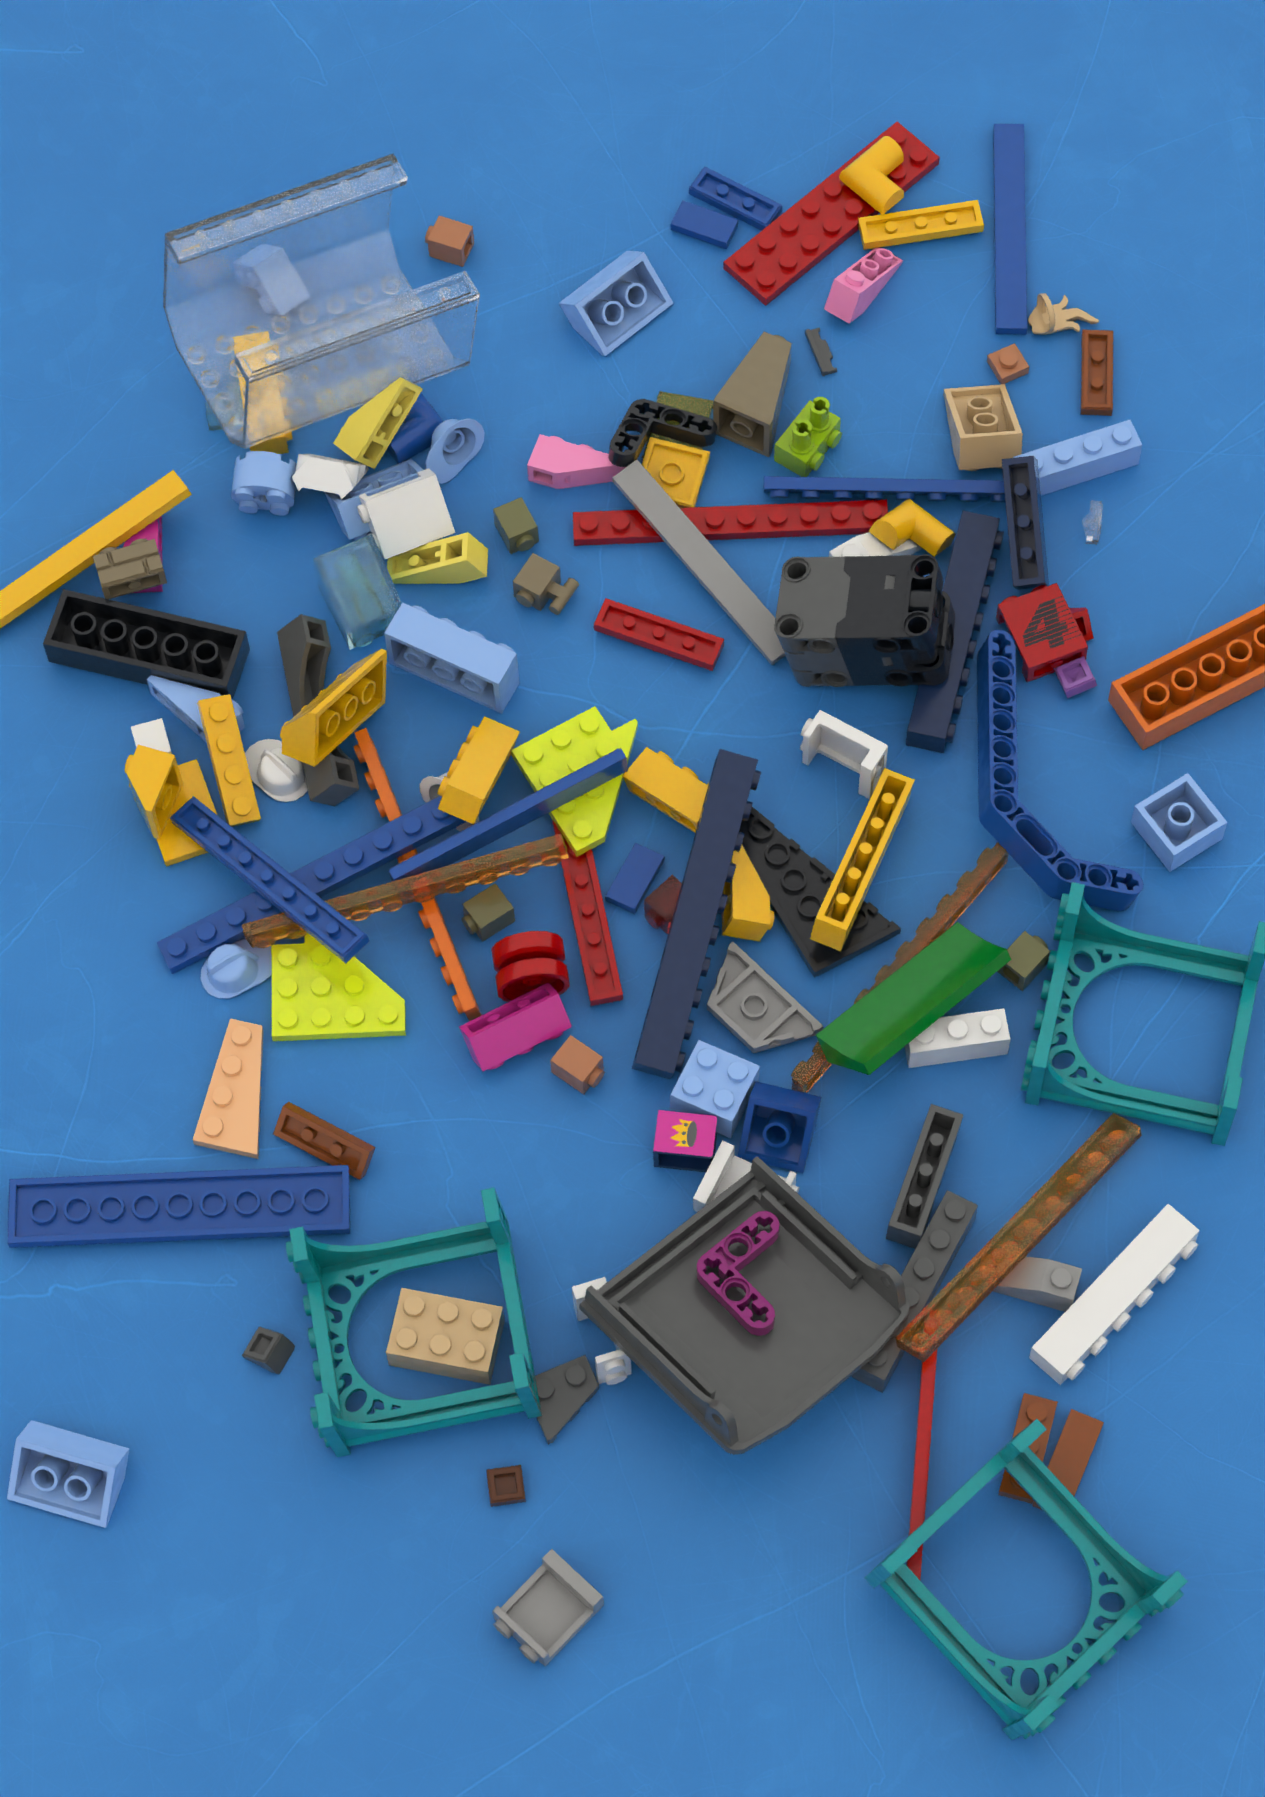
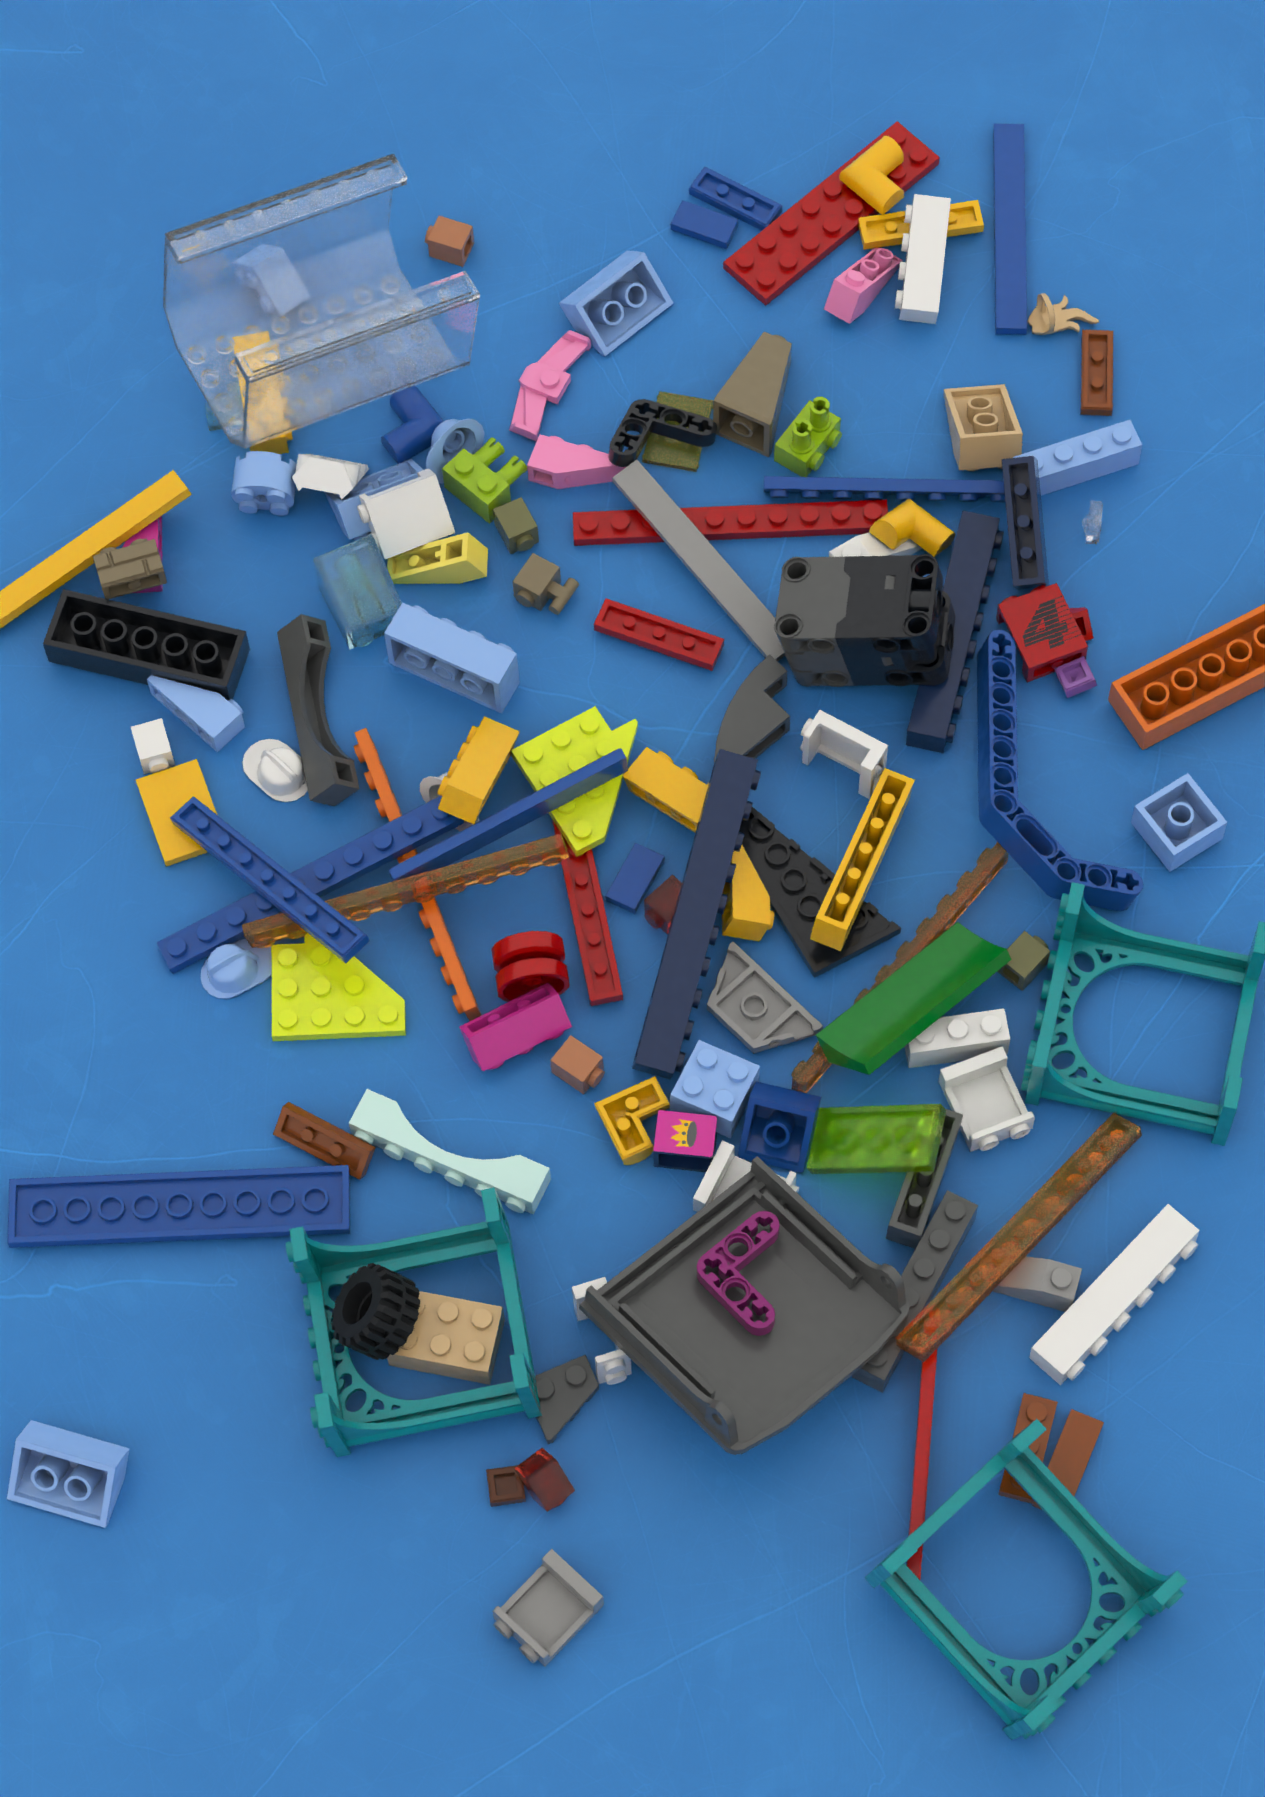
yellow slope [124,744,183,840] -> none
light nougat wing [193,1018,263,1159] -> none
yellow plate [197,694,261,827] -> none
dark grey slope [242,1327,295,1374] -> none
yellow slope [280,648,387,767] -> none
light yellow slope [333,377,423,469] -> none
olive brick [461,883,515,942] -> none
yellow tile [642,437,710,508] -> none
dark grey piece [805,328,837,376] -> none
nougat plate [987,343,1029,384] -> none
none -> black tyre [331,1263,420,1360]
none -> light aqua arch [349,1089,551,1215]
none -> lime brick [442,437,527,524]
none -> bright pink plate [509,330,591,442]
none -> clear red brick [514,1448,575,1512]
none -> yellow brick [594,1076,670,1165]
none -> dark grey slope [714,654,790,763]
none -> clear neon green plate [806,1104,946,1174]
none -> white brick [895,194,951,324]
none -> white panel [939,1046,1035,1152]

